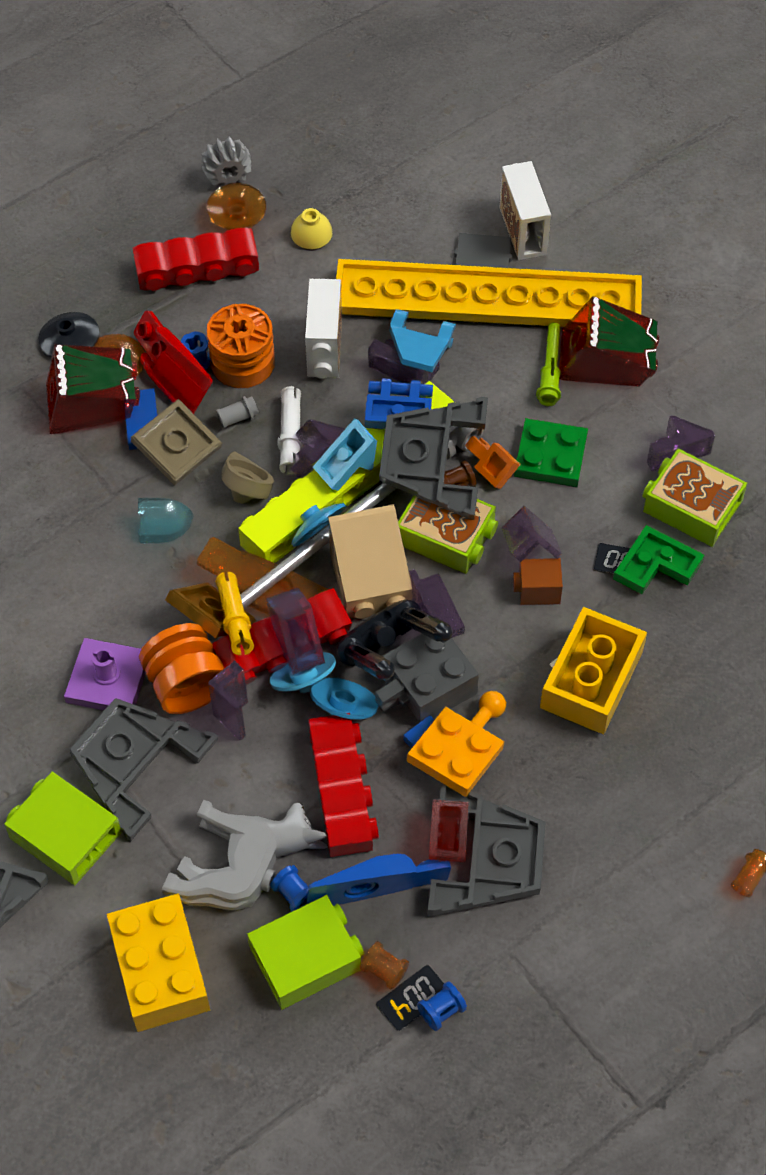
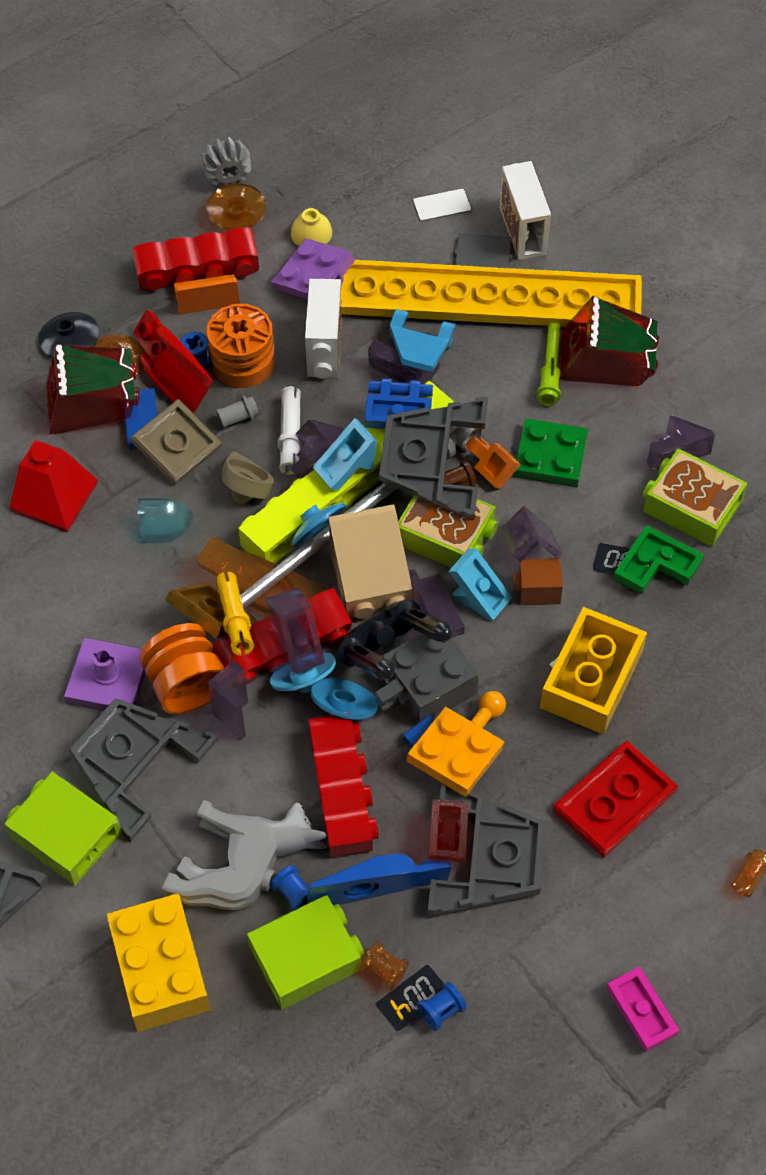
none -> red slope [9,440,98,532]
none -> orange panel [174,274,240,315]
none -> medium lavender plate [271,238,355,300]
none -> white sticker [413,189,471,220]
none -> medium azure slope [448,548,513,621]
none -> red tile [552,740,678,858]
none -> dark pink plate [606,966,680,1053]

